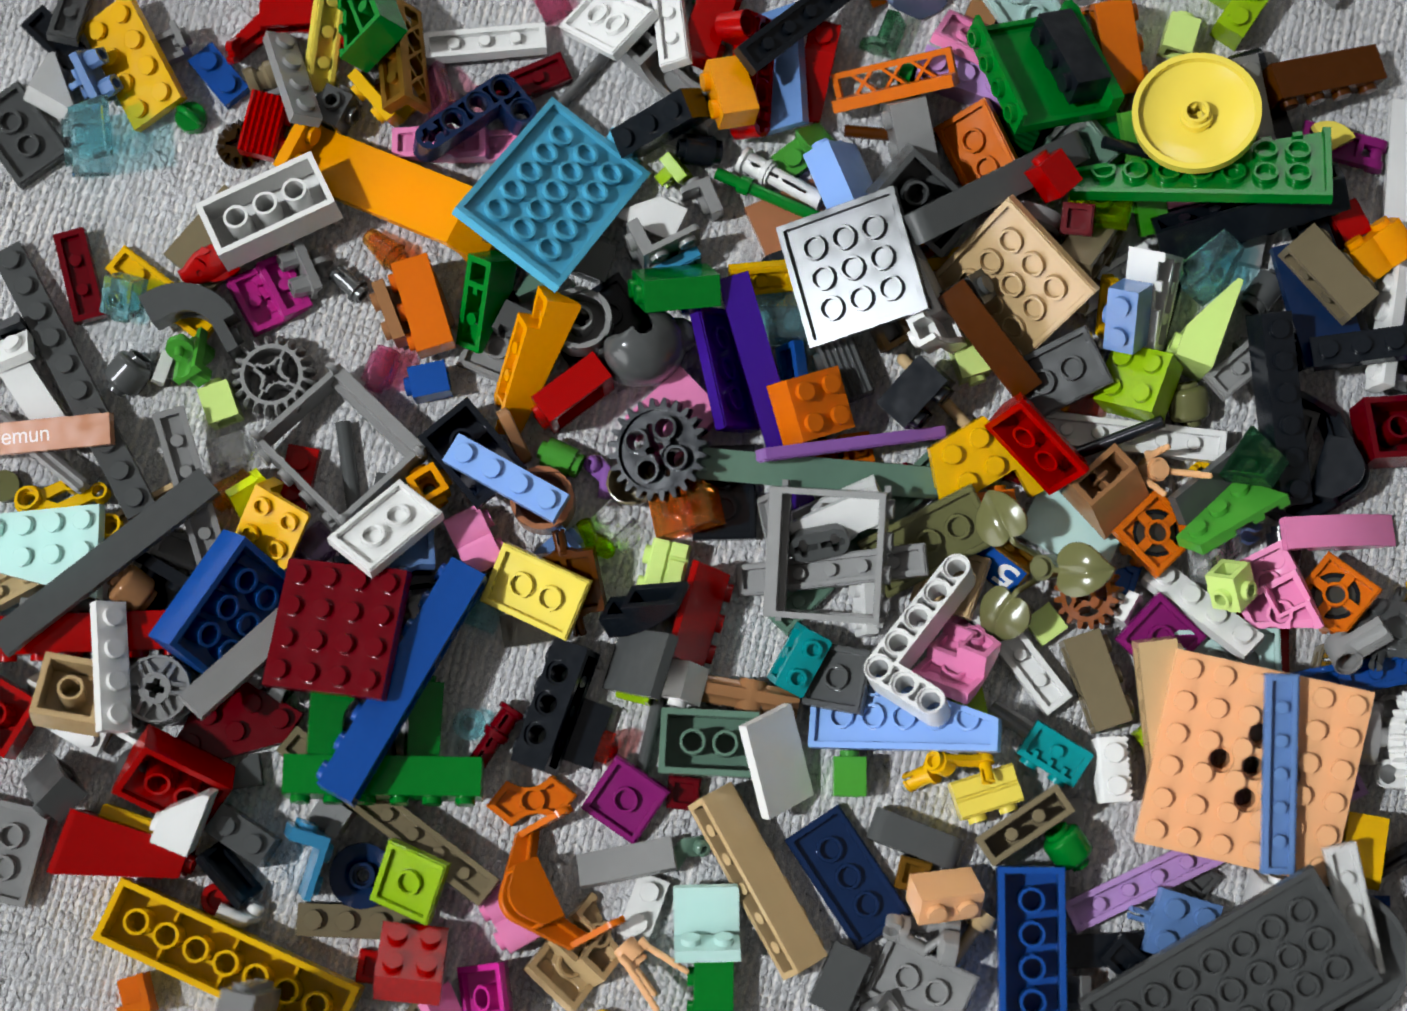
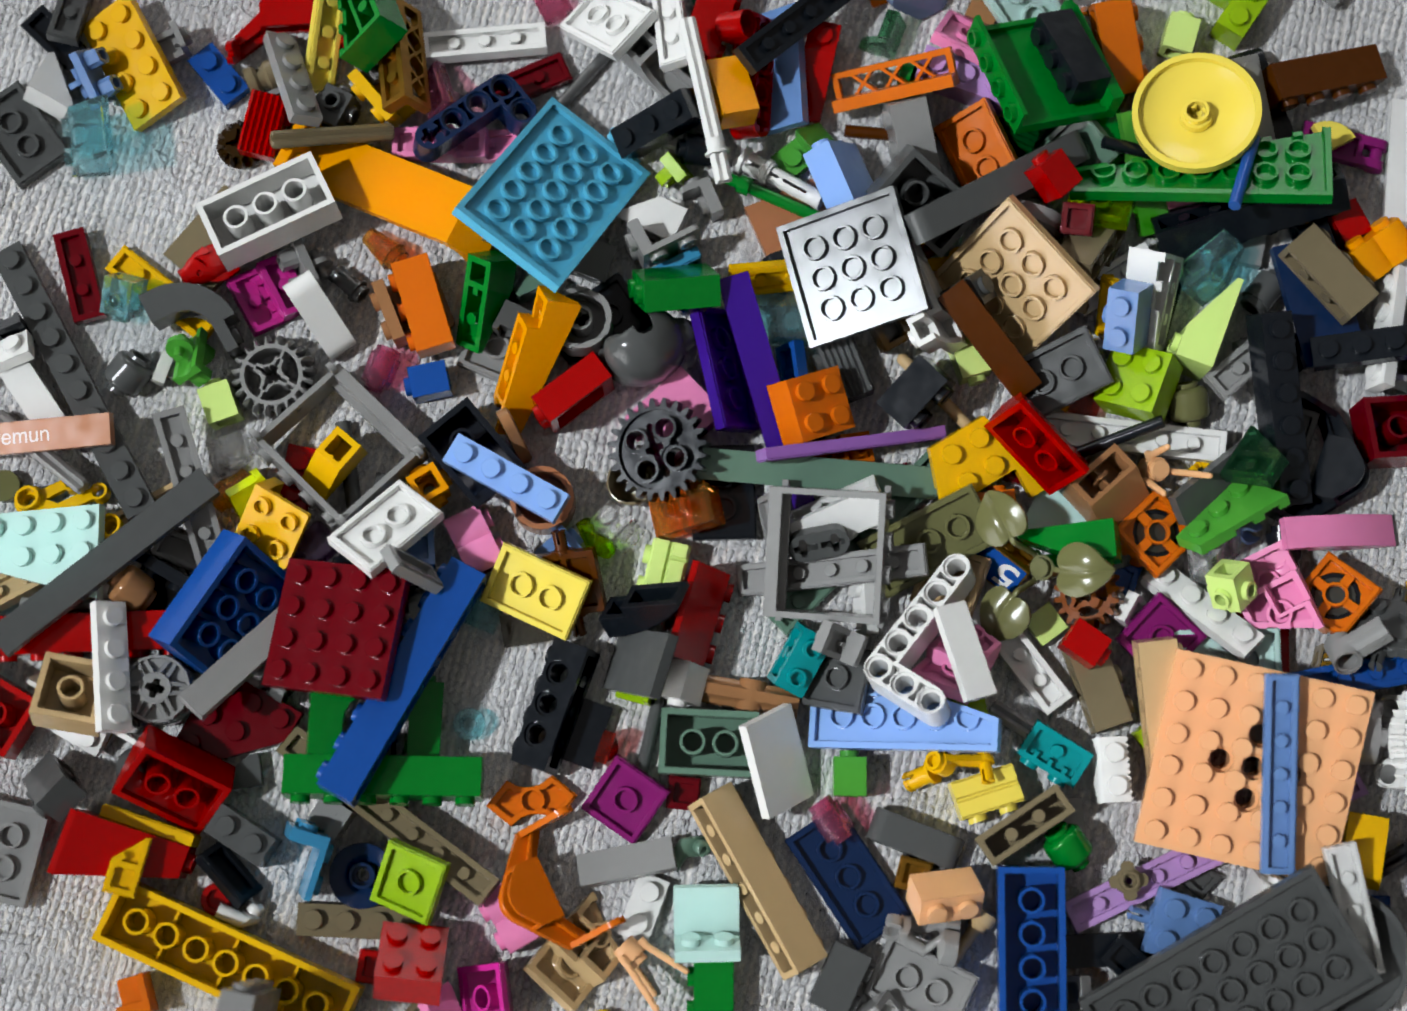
white slope [149,787,219,857] -> none
green tile [175,102,208,134] -> none
dark red pin [469,701,524,769] -> none
bright green brick [536,437,586,478] -> none
medium lavender arm [583,455,613,499] -> none
none -> yellow tile [102,838,152,899]
none -> dark tan axle [269,123,395,149]
none -> white beam [282,270,357,361]
none -> yellow slope [302,425,368,501]
none -> light grey tile [380,544,443,595]
none -> white axle [679,16,733,185]
none -> clear pink brick [808,794,855,845]
none -> light grey bracket [811,619,869,667]
none -> white tile [932,600,997,703]
none -> green slope [1017,518,1123,566]
none -> red brick [1057,618,1112,669]
none -> dark tan plate [1109,861,1149,901]
none -> blue bar [1228,135,1260,211]

